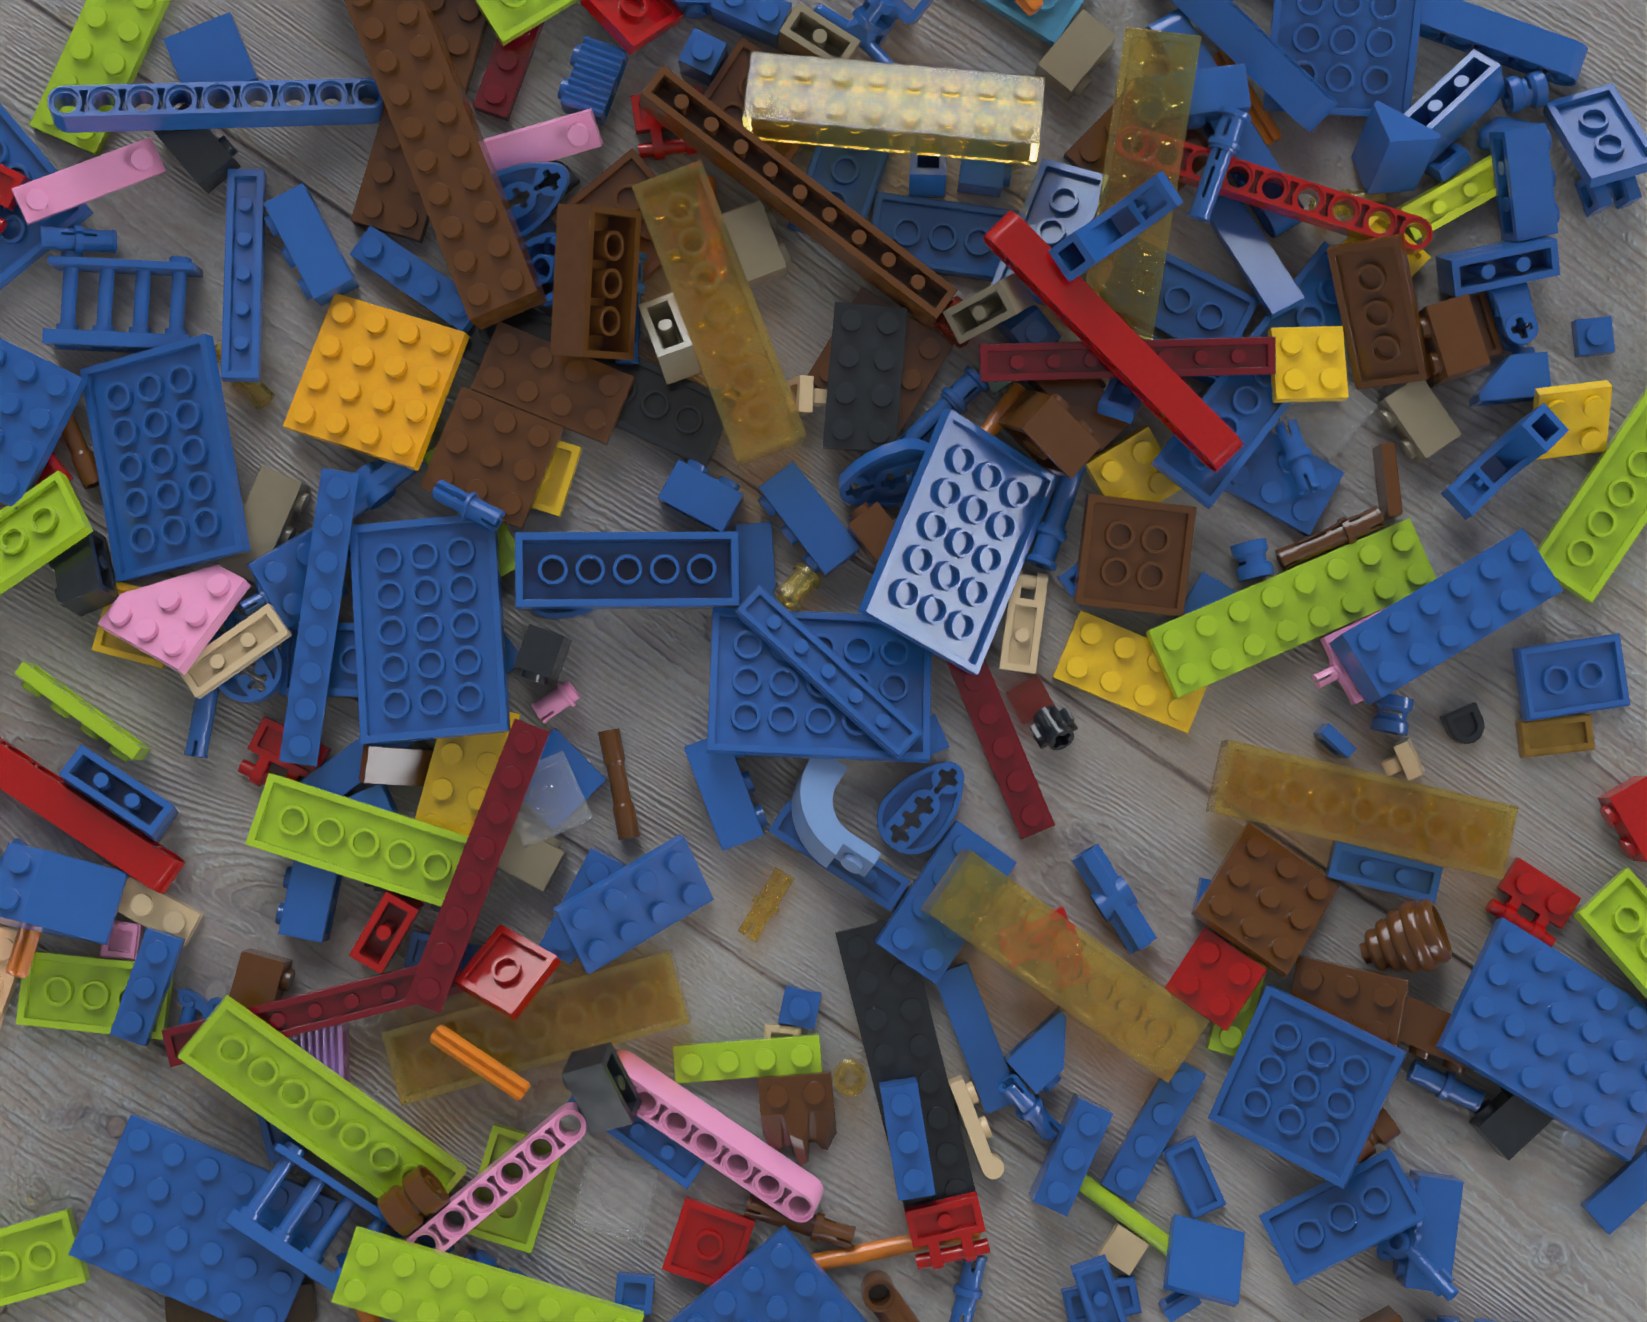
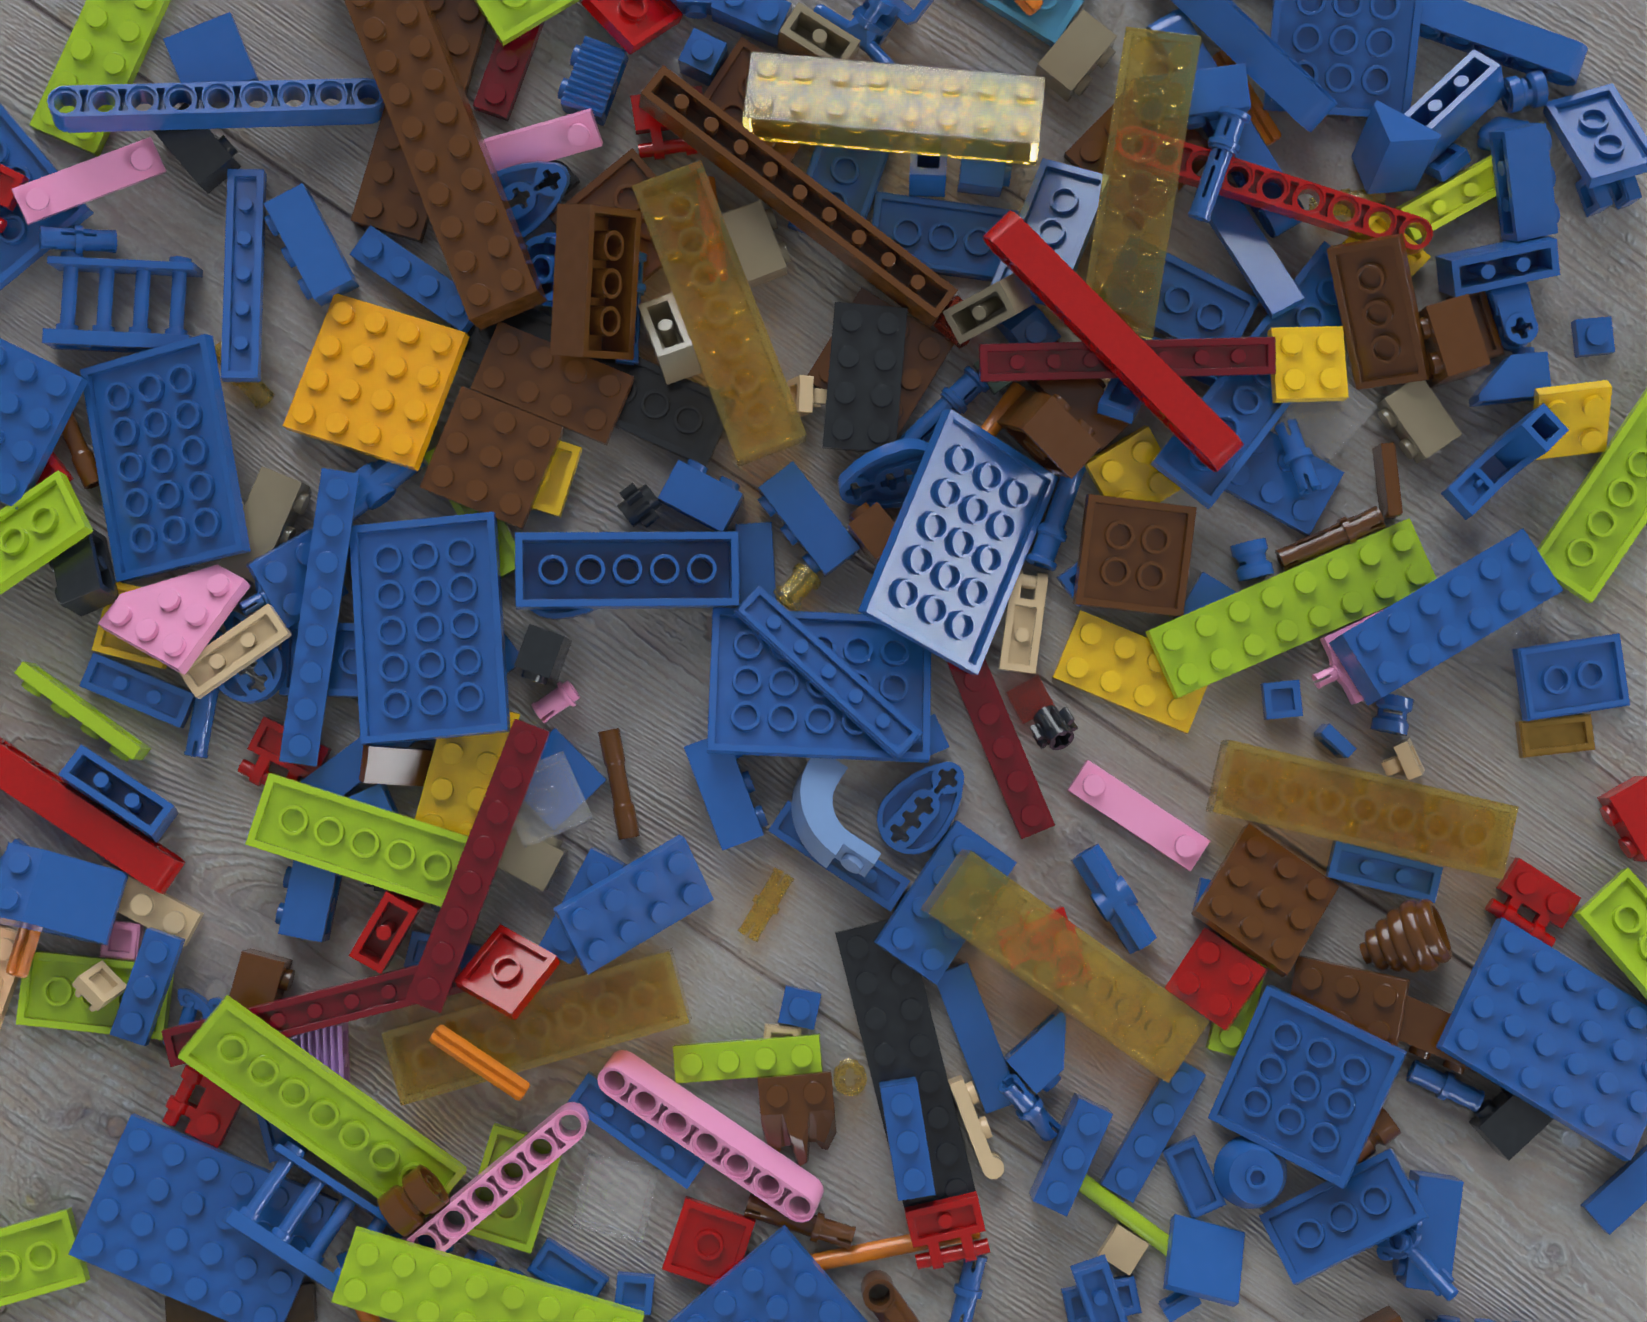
blue axle [432,480,505,532] -> none
black brick [561,1042,642,1134] -> none
blue arch [1048,171,1183,282] -> none
black tile [1439,702,1485,744] -> none
none -> tan tile [72,960,127,1012]
none -> blue plate [79,652,195,728]
none -> red plate [162,1065,242,1148]
none -> blue tile [527,1237,610,1297]
none -> black gear [617,482,662,528]
none -> bright pink plate [1067,760,1210,871]
none -> blue cone [1214,1136,1287,1209]
none -> blue plate [1260,680,1303,720]

